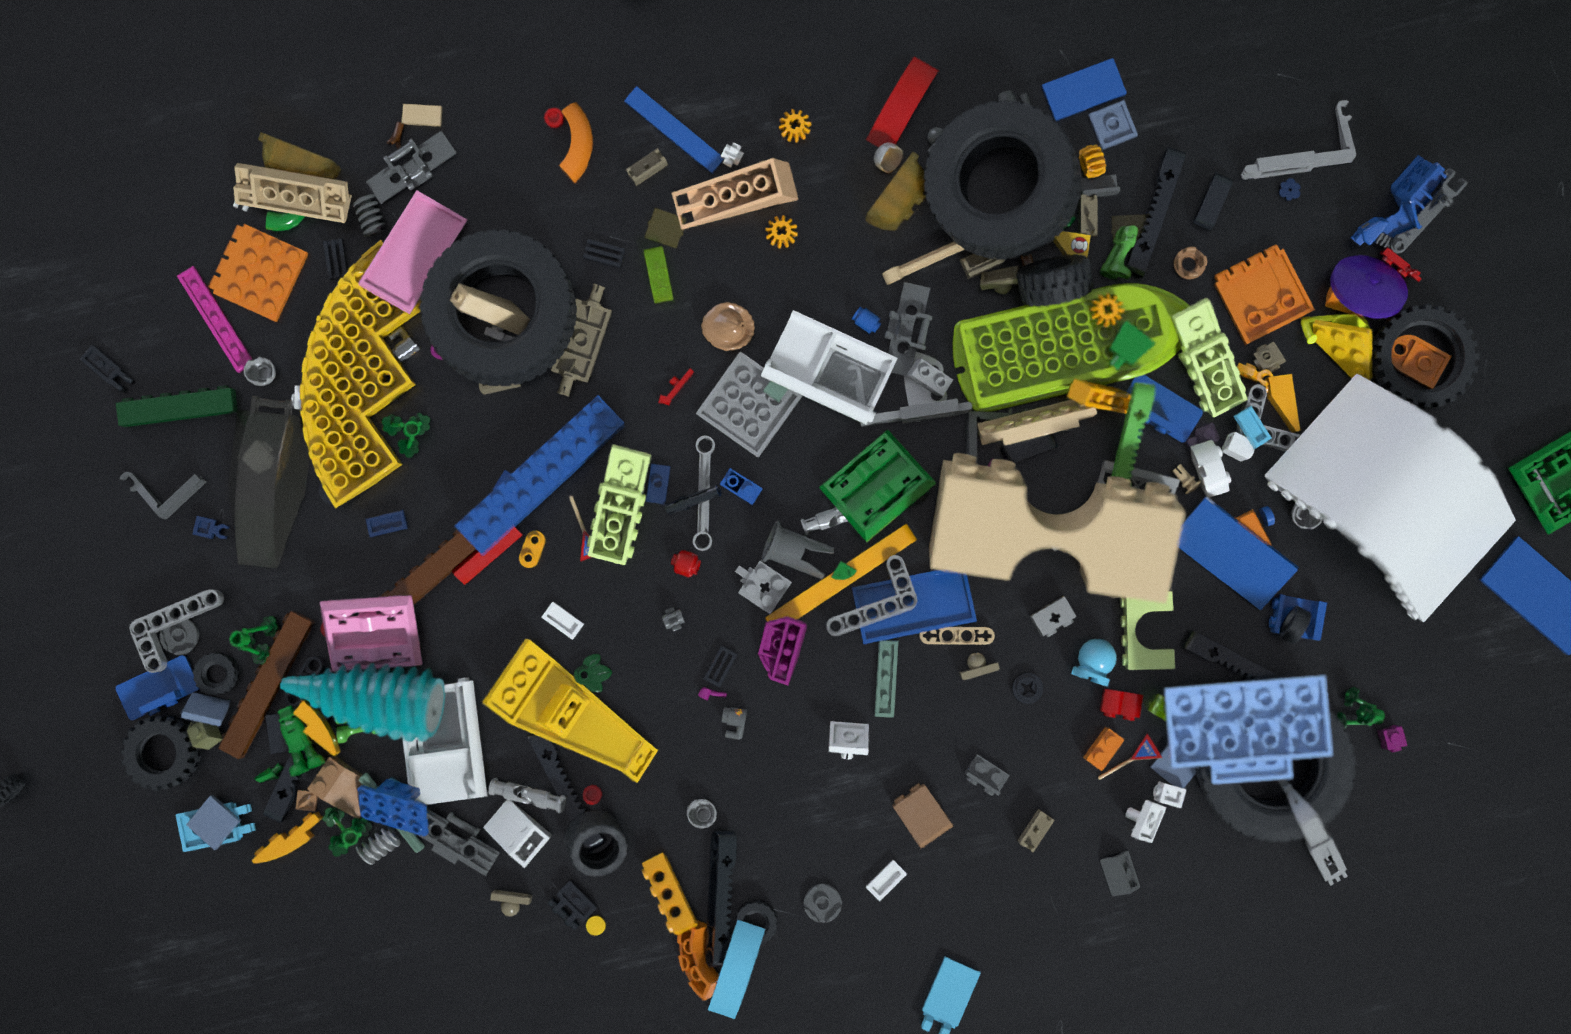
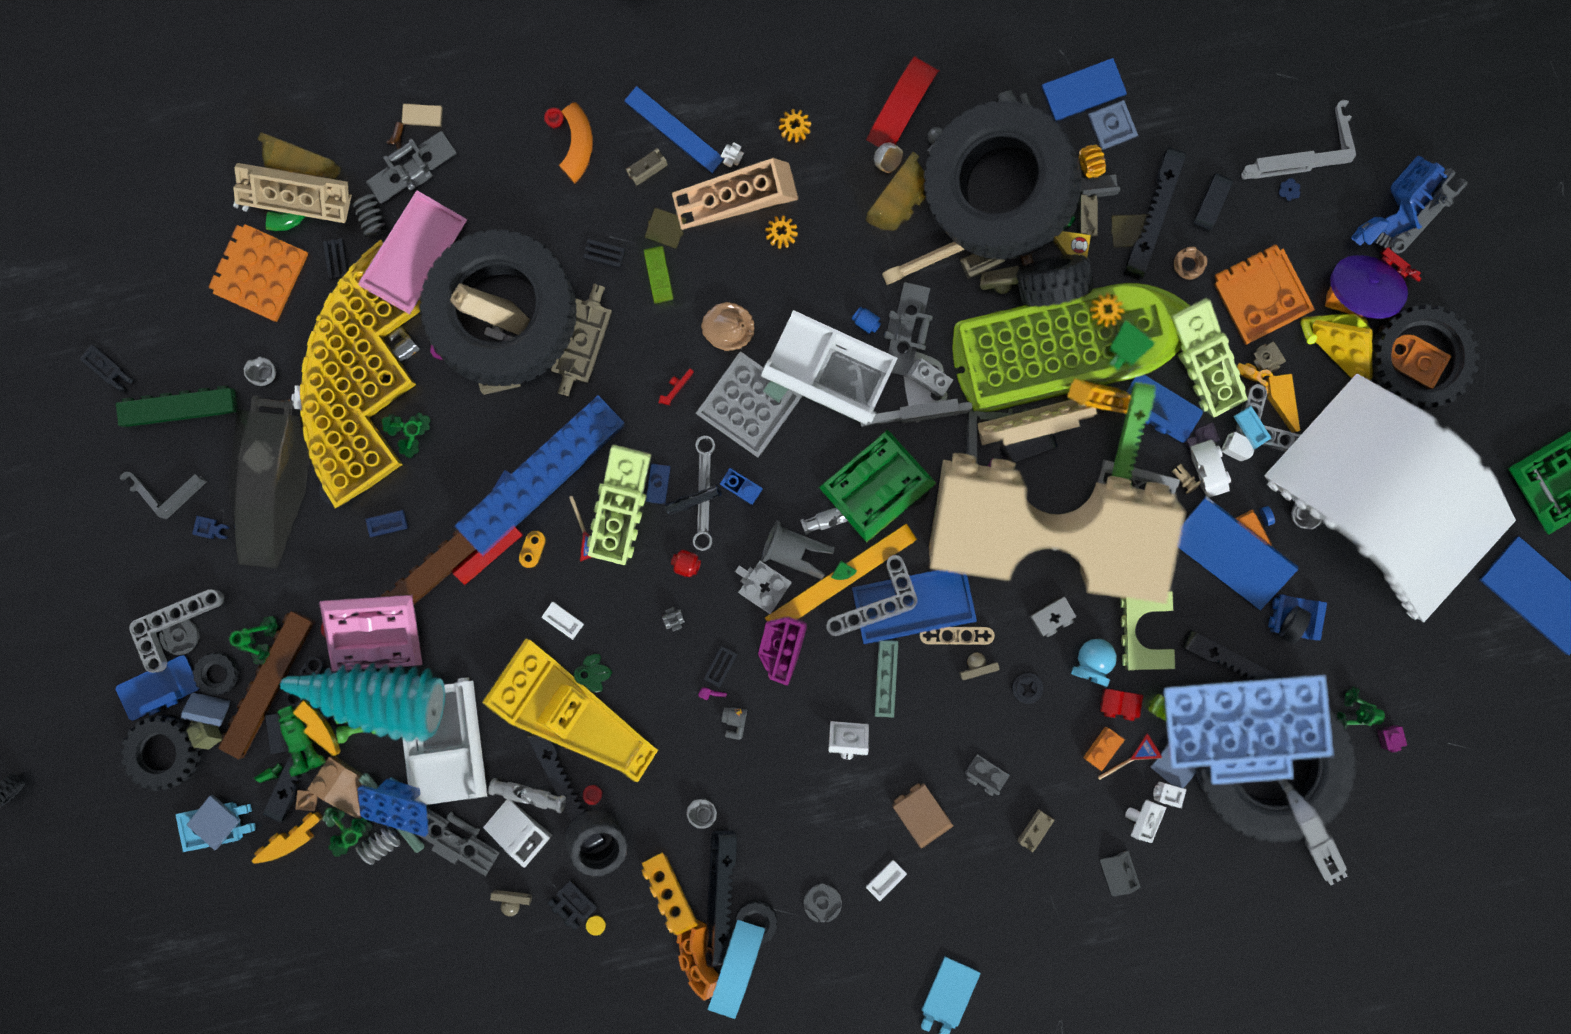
dark pink tile [177,266,253,373] -> none
bright green piece [1100,225,1138,280] -> none

